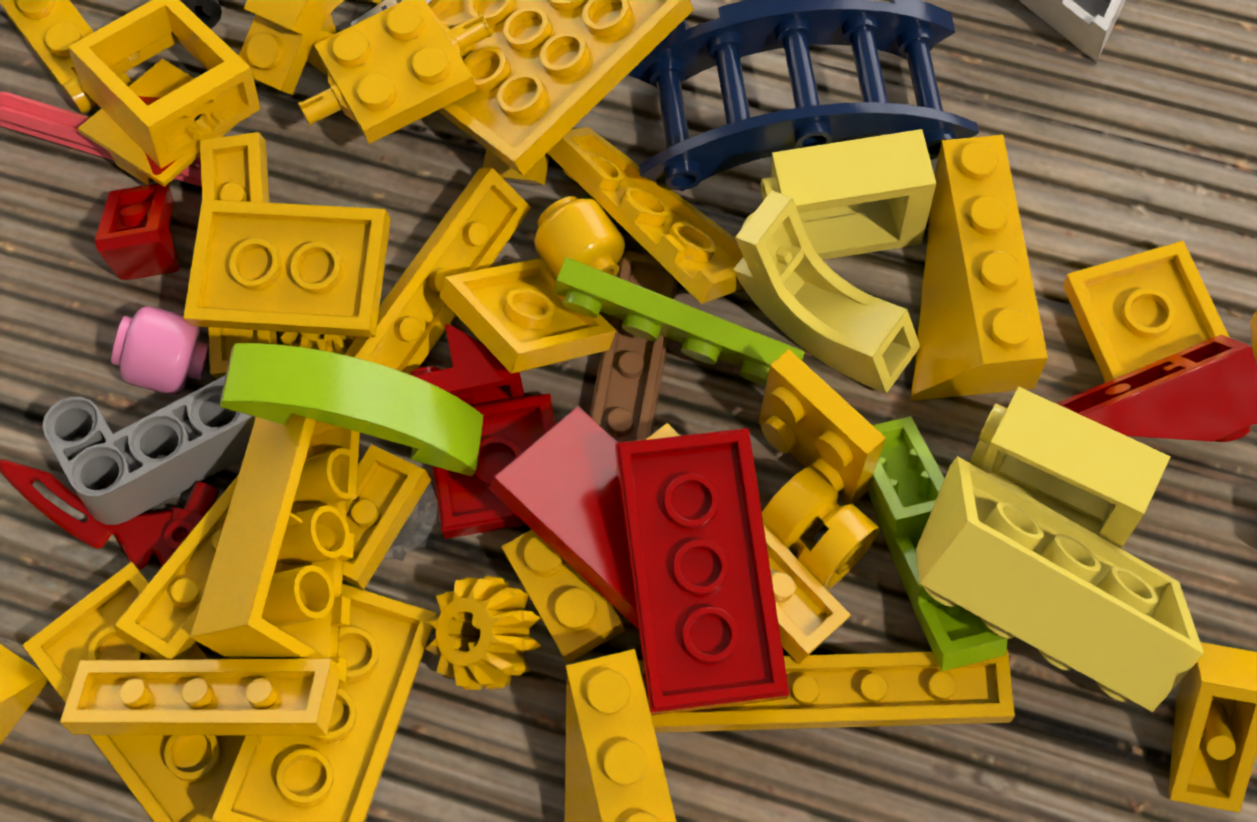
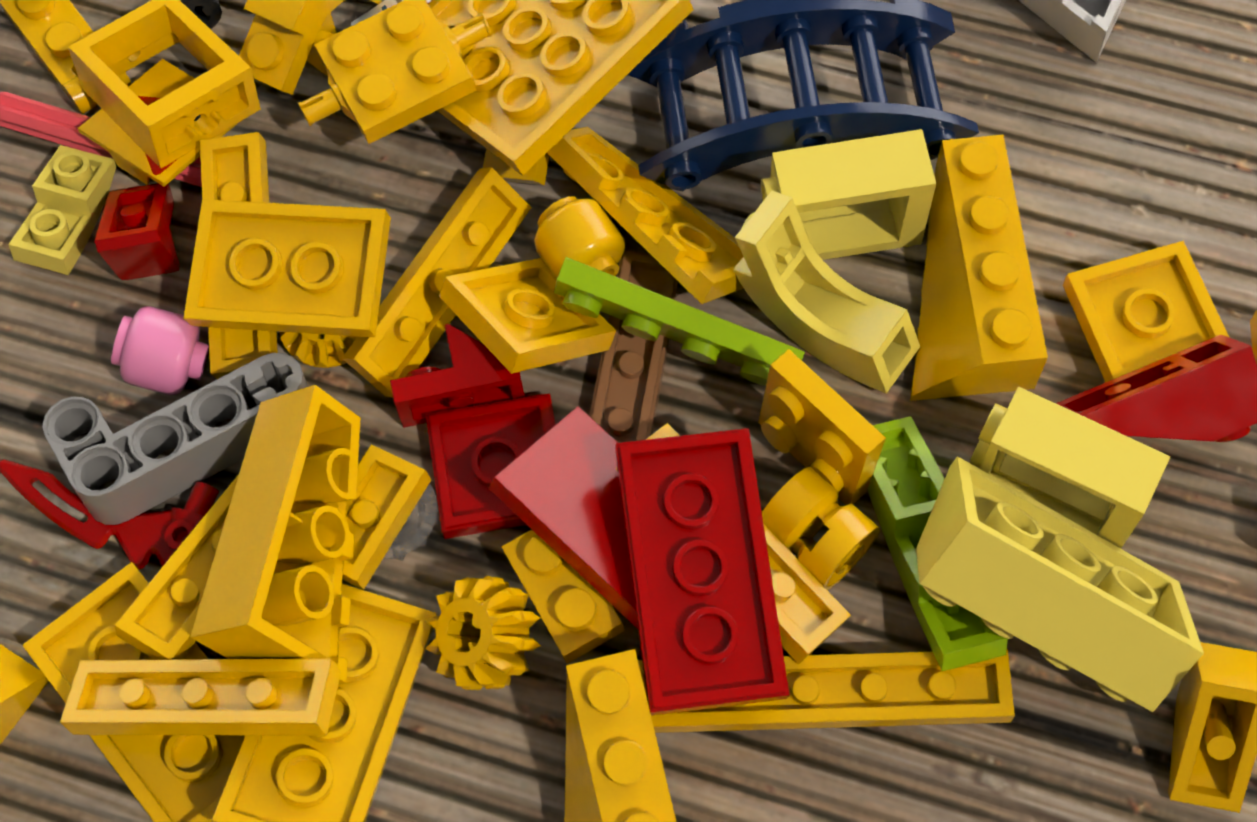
lime slope [219,343,483,477] -> none
none -> light yellow slope [8,145,116,275]

